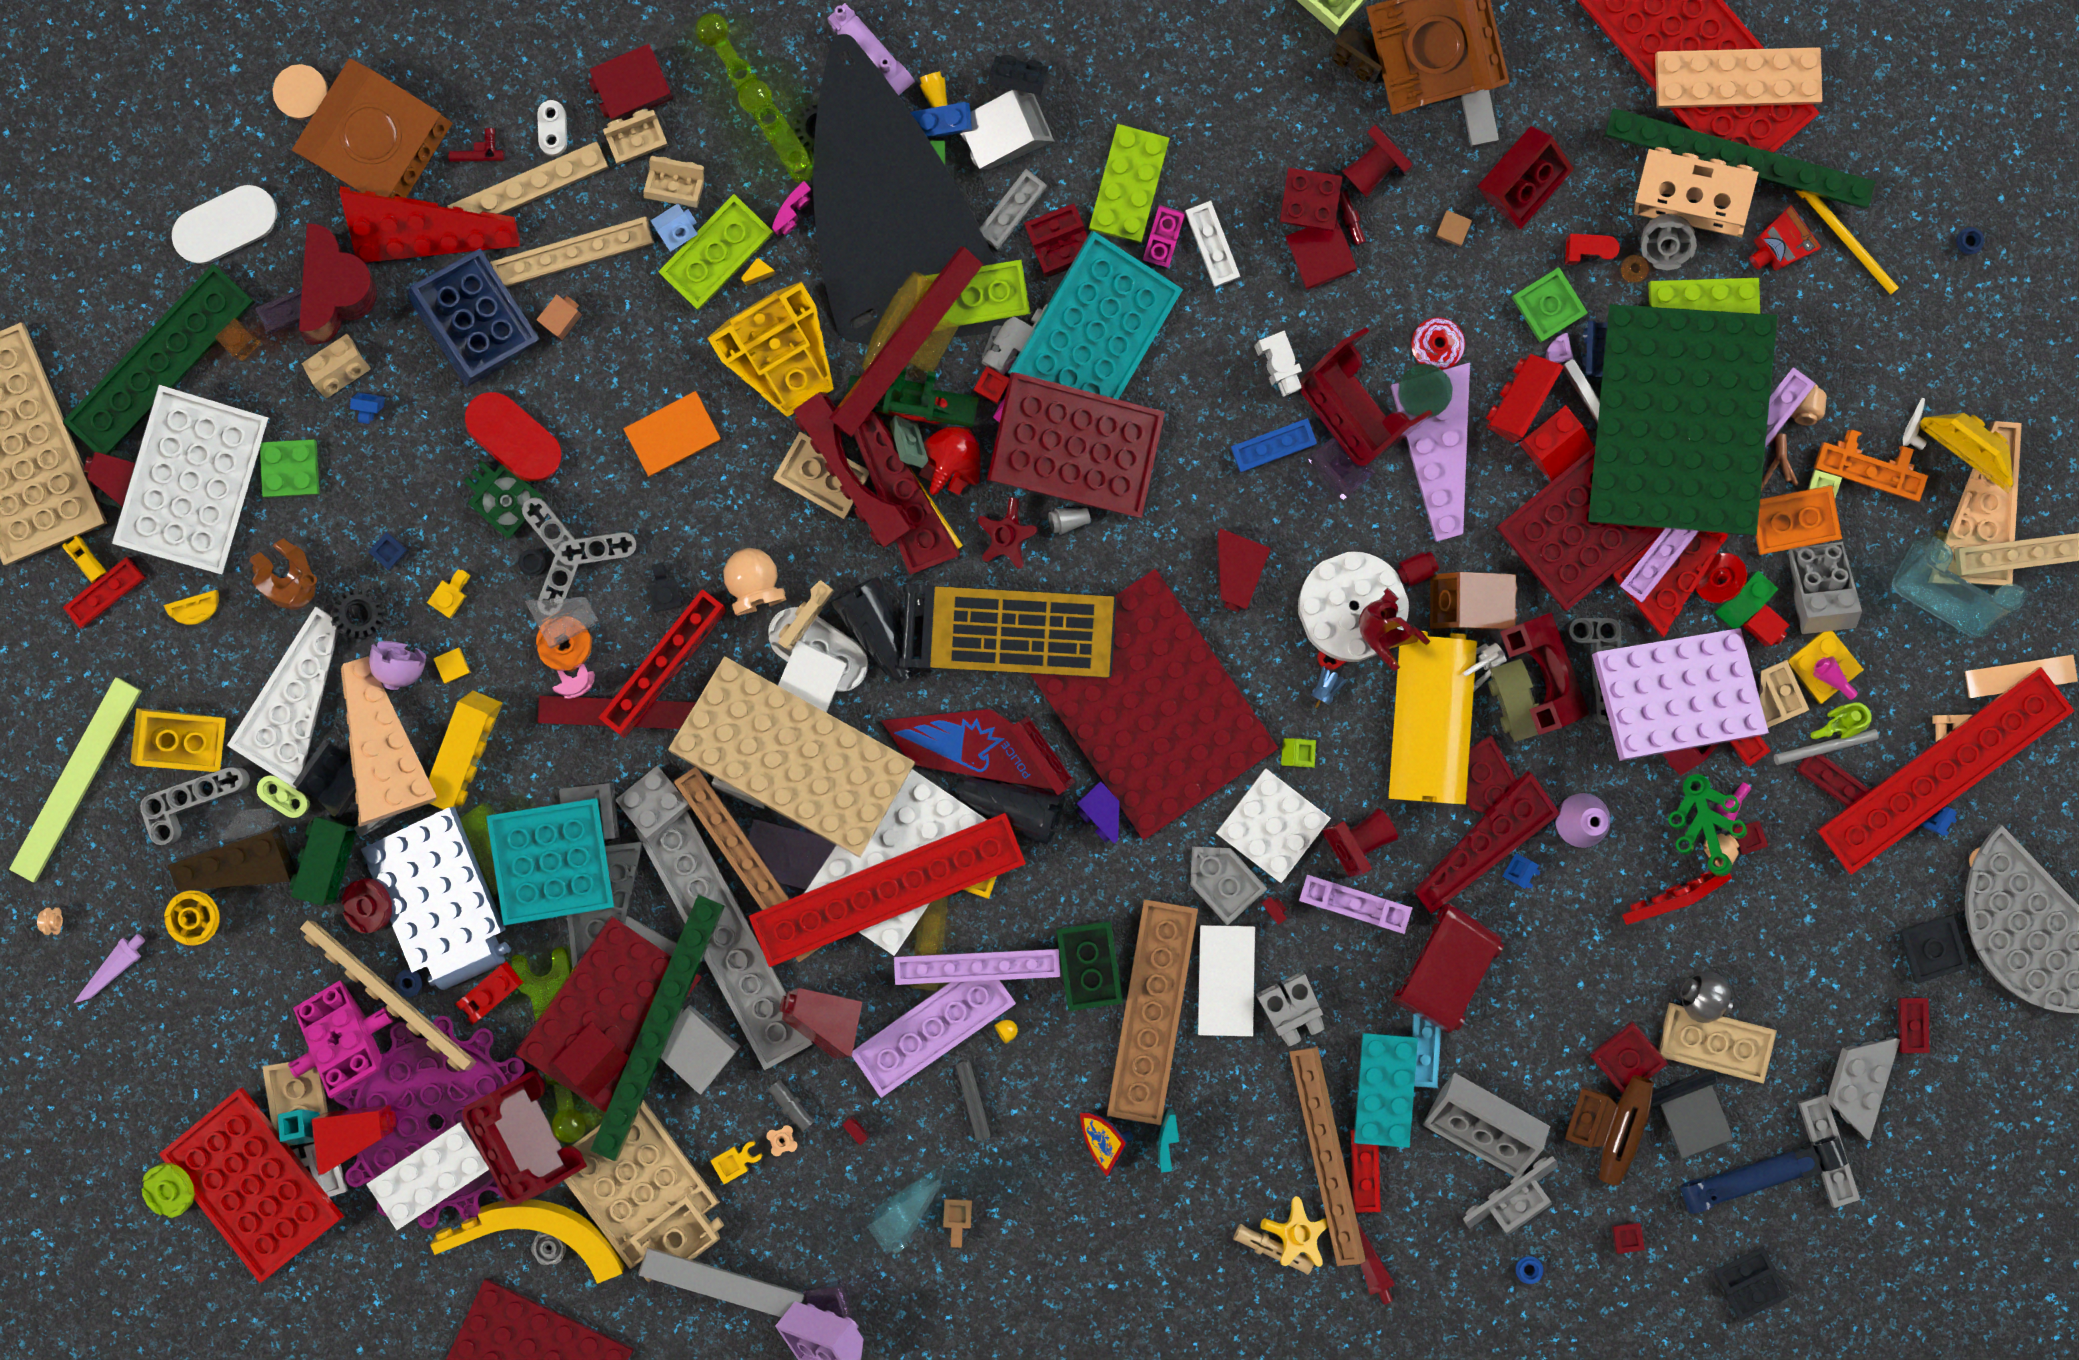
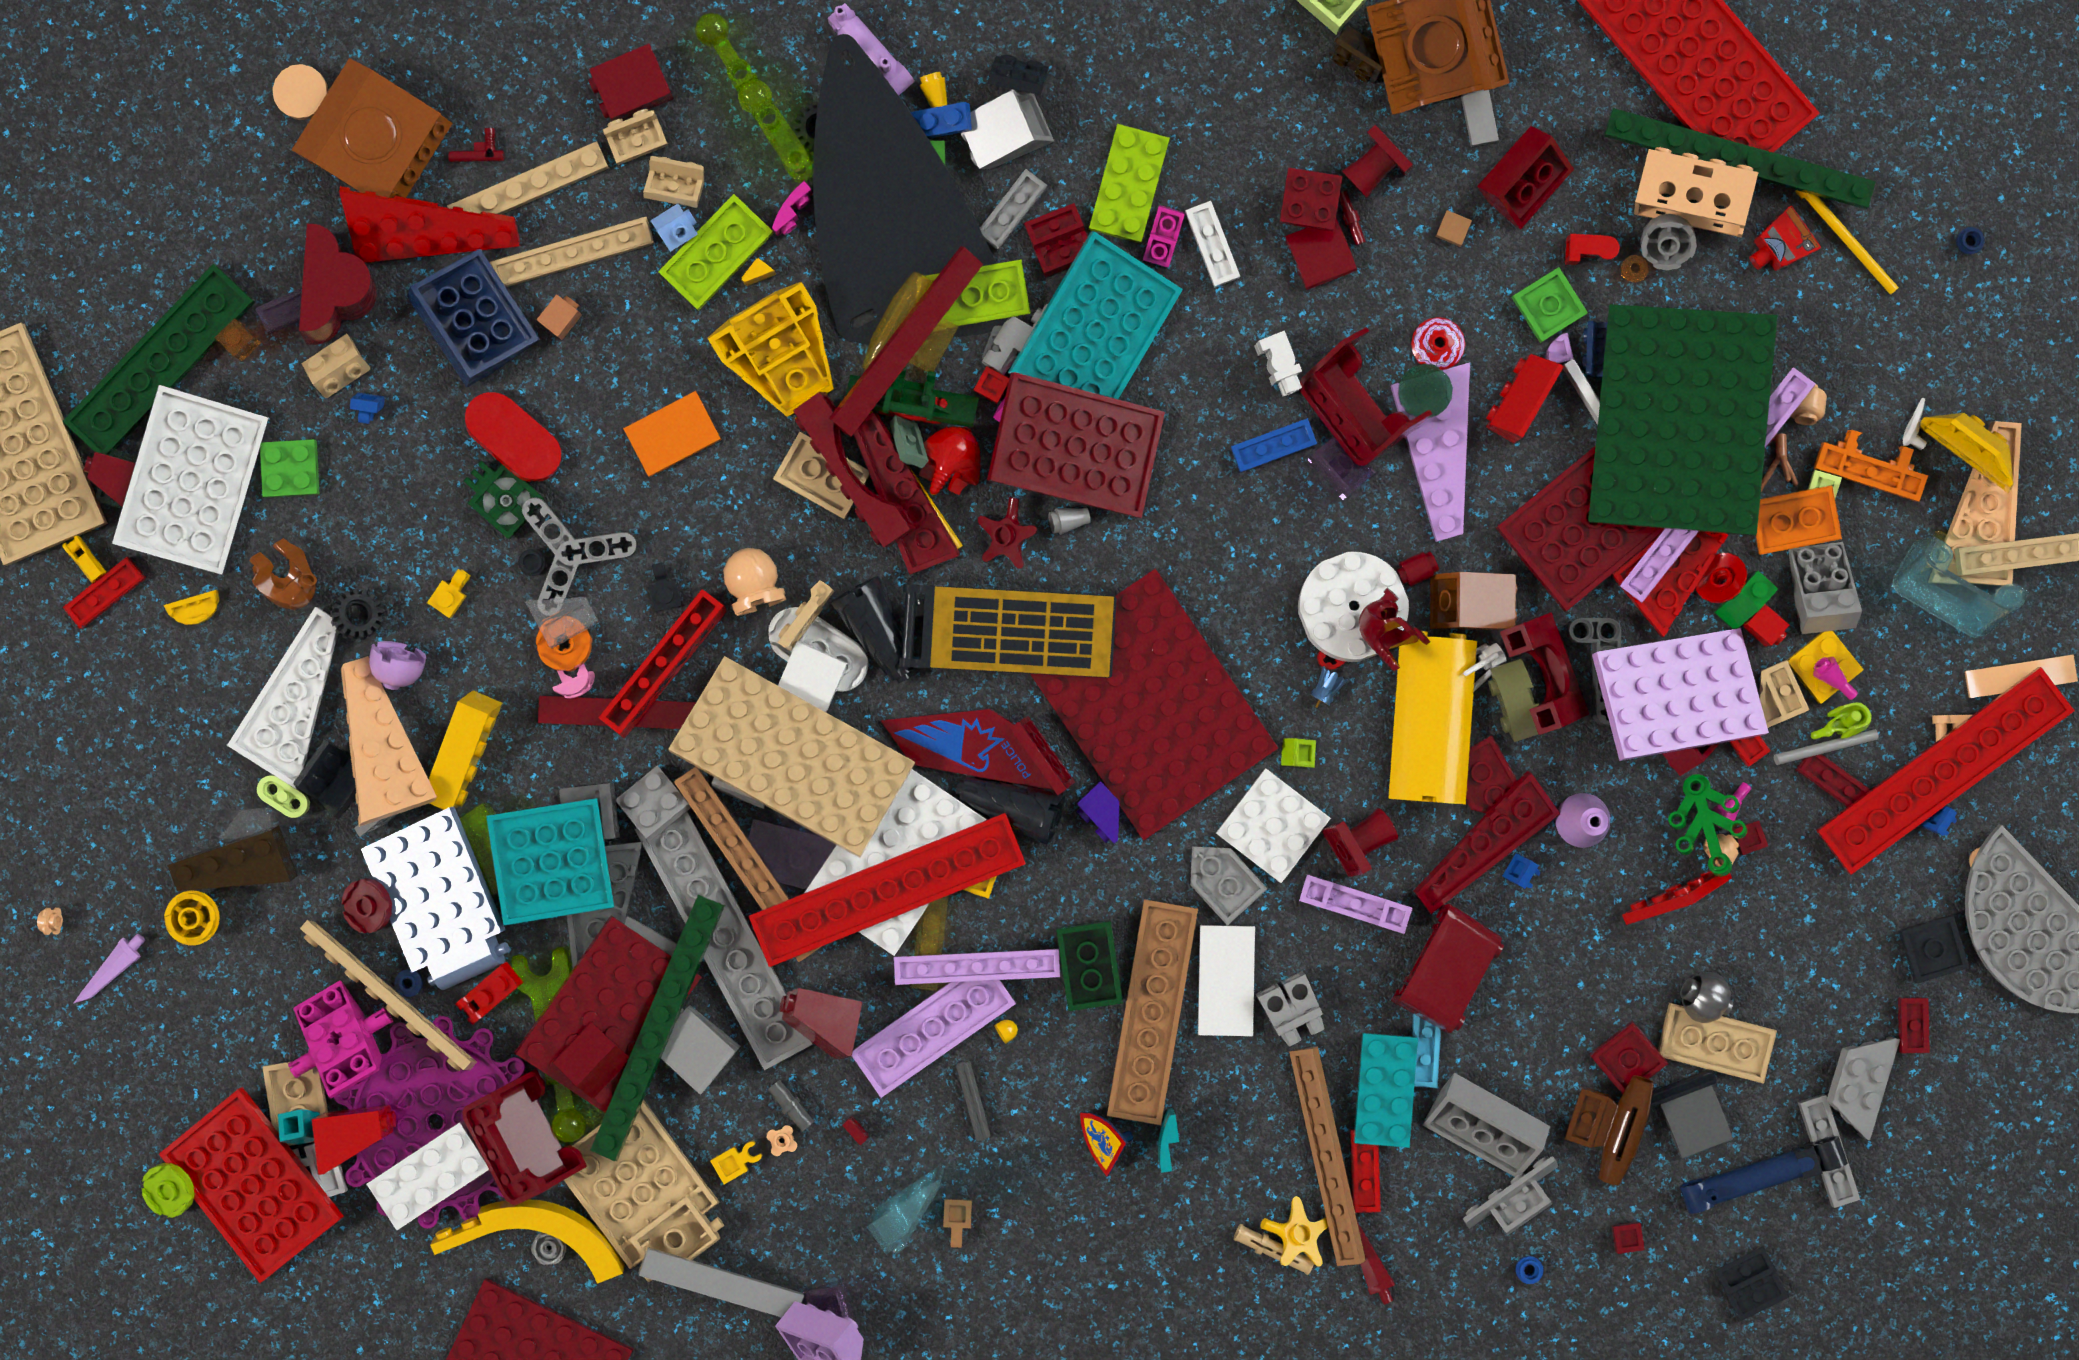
yellowish green tile [9,677,142,882] -> none
yellow slope [131,708,226,772] -> none
light grey beam [140,767,250,845] -> none
white tile [172,185,278,264] -> none
dark green brick [290,816,357,906] -> none
dark blue plate [368,532,409,571] -> none
yellow tile [434,648,471,684] -> none
white plate [538,100,567,156] -> none
dark red slope [1216,528,1271,613] -> none
dark red plate [1260,895,1287,925] -> none
red slope [1519,405,1594,482] -> none
lime plate [1648,278,1760,314] -> none
light nougat plate [1655,48,1822,108] -> none

